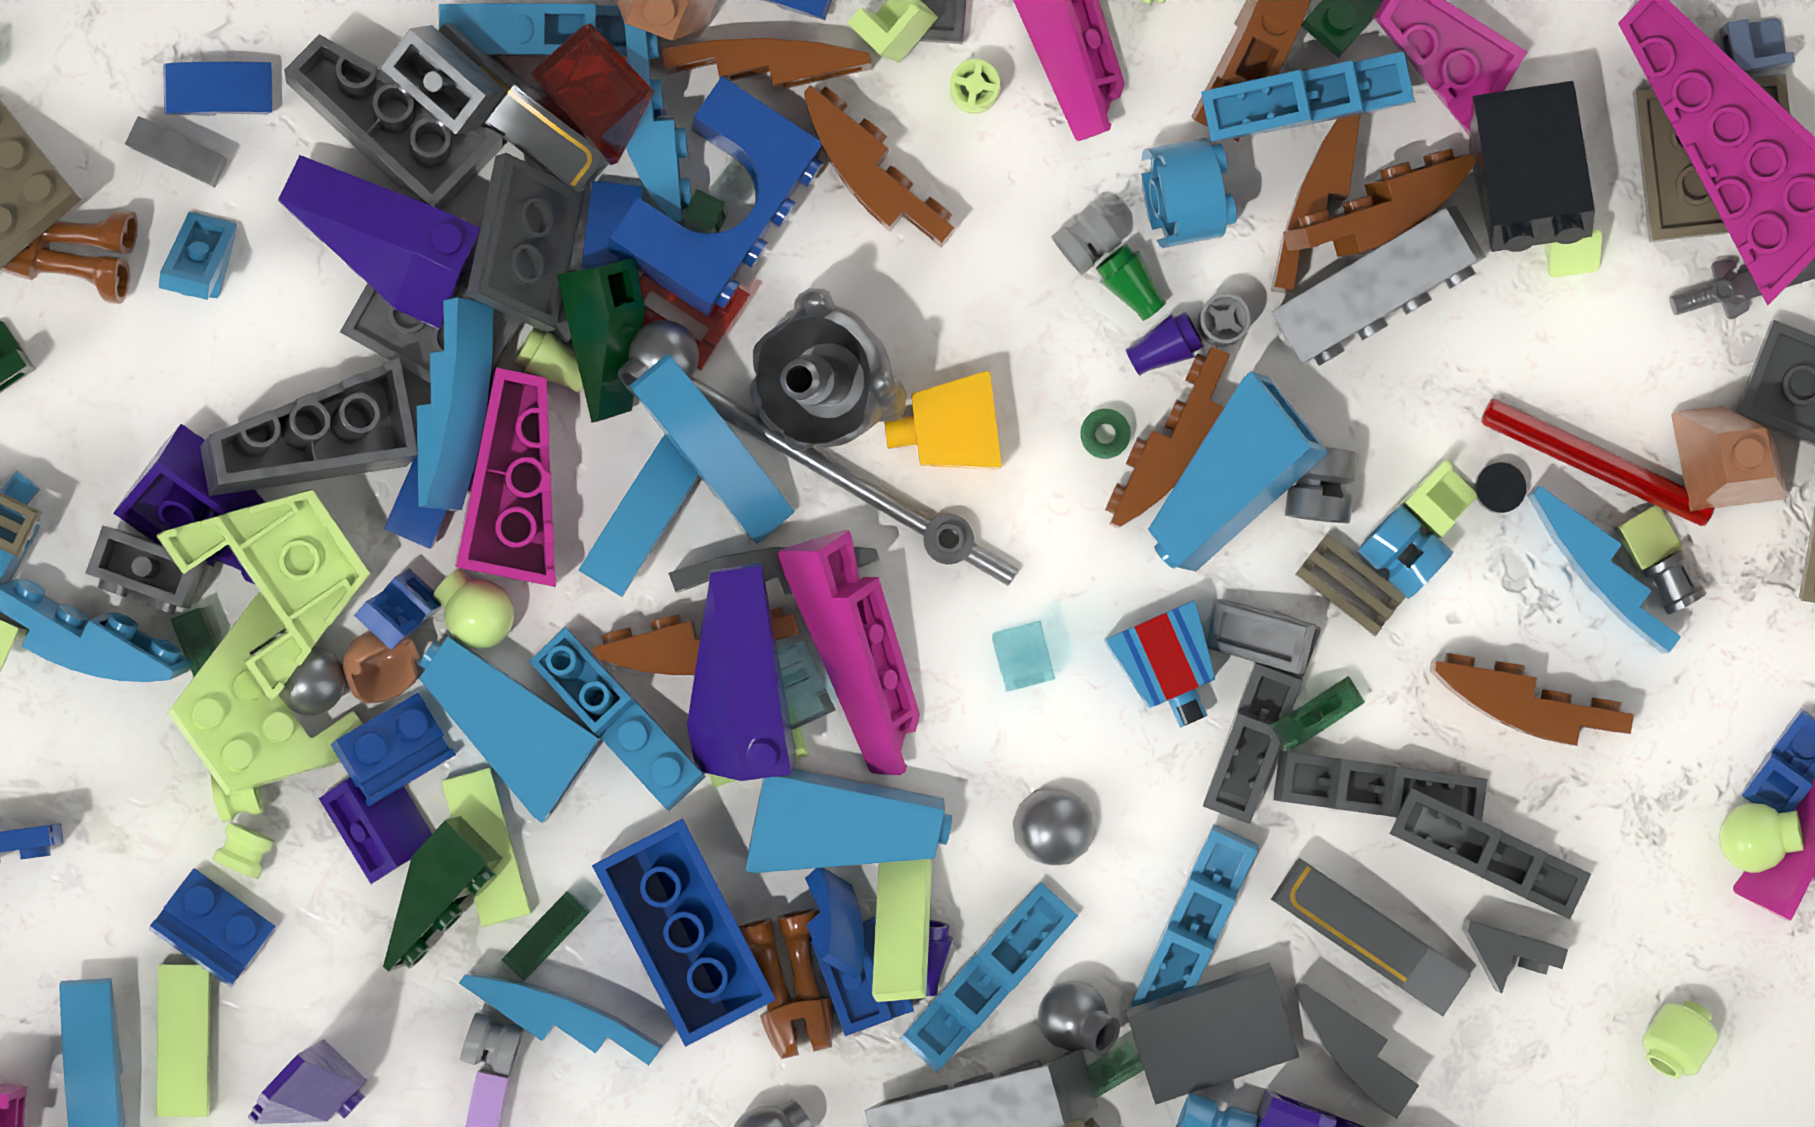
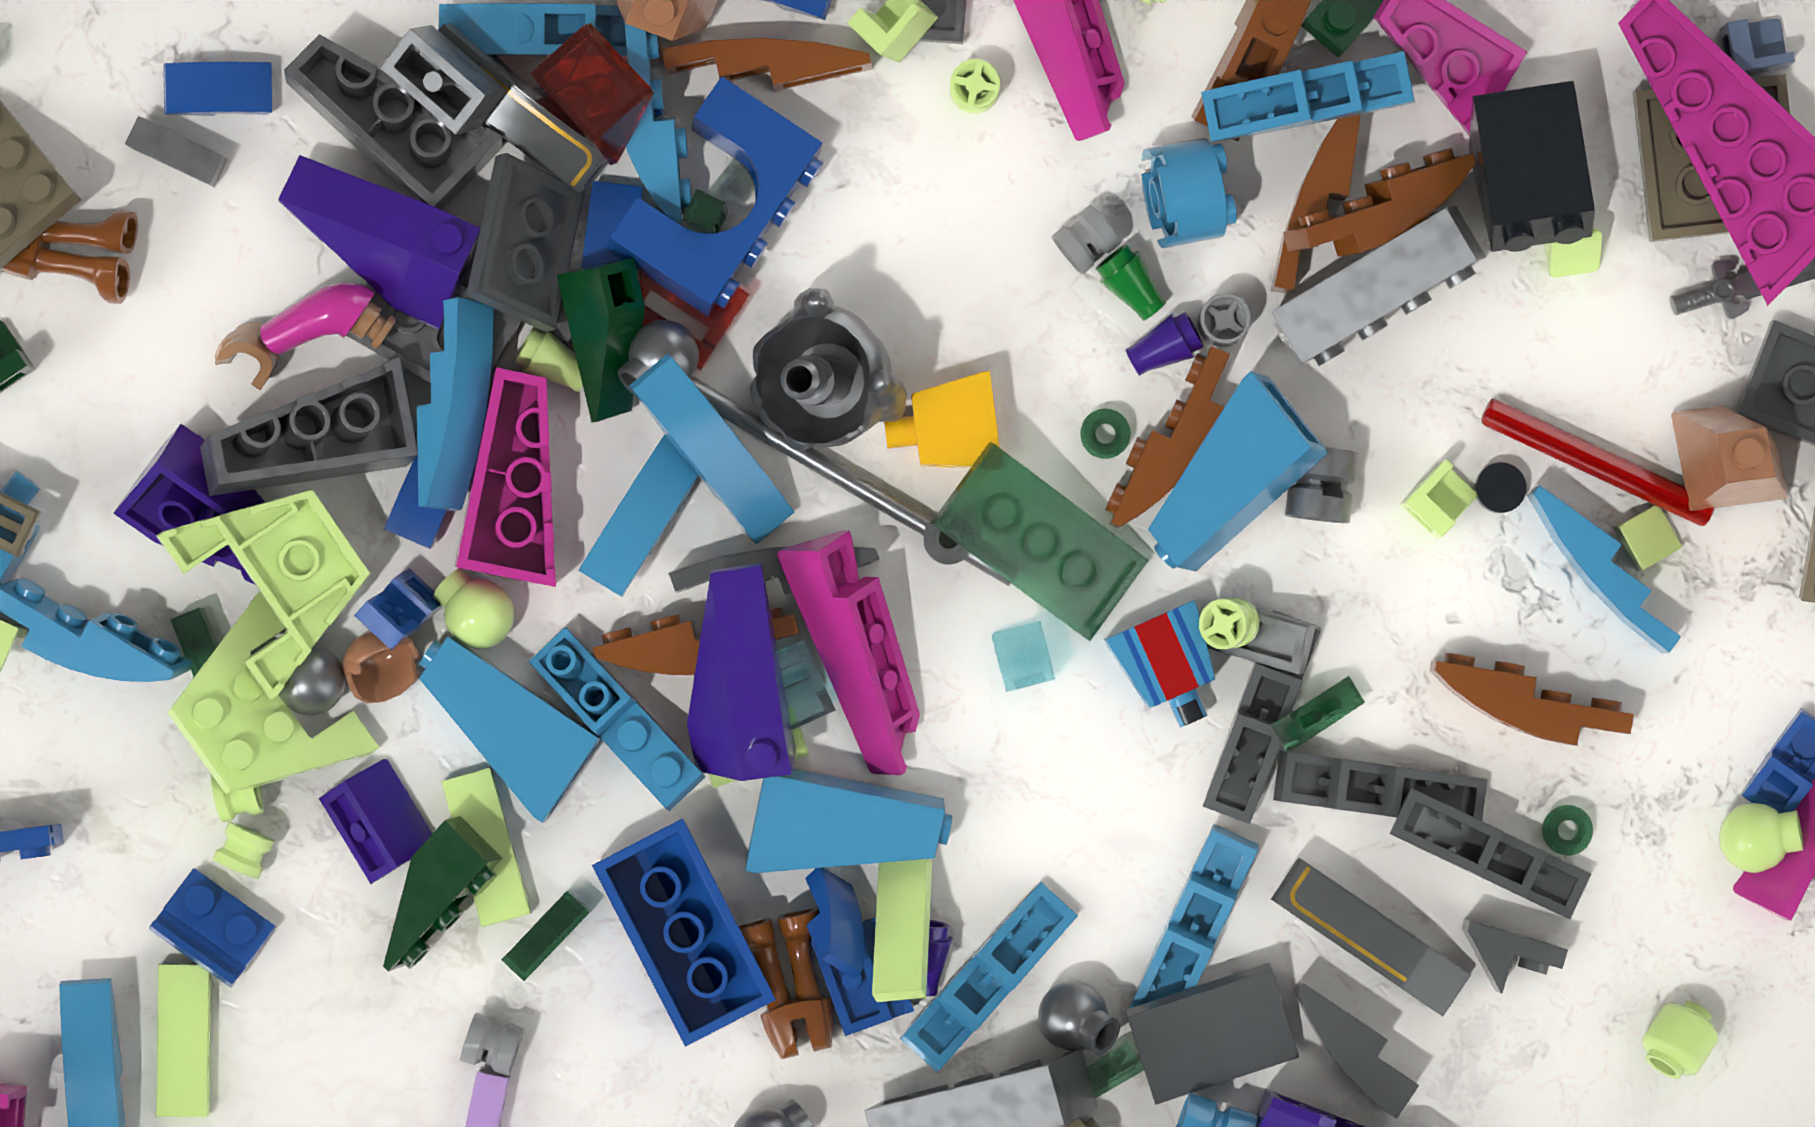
flat silver brick [85,525,207,614] -> none
dark azure slope [159,212,237,300] -> none
wedge [248,1039,368,1124] -> none
blue plate [330,693,456,807] -> none
dark azure slope [459,972,663,1066] -> none
dark orange slope [804,85,955,248] -> none
flat silver hair [1012,789,1095,865] -> none
dark tan tile [1295,534,1406,636] -> none
dark azure wheel [1357,504,1453,599] -> none
flat silver bush [1643,549,1707,614] -> none
none -> piece [215,282,397,390]
none -> clear green tile [930,442,1149,641]
none -> yellowish green wheel [1199,597,1260,649]
none -> clear green plate [1542,805,1593,855]

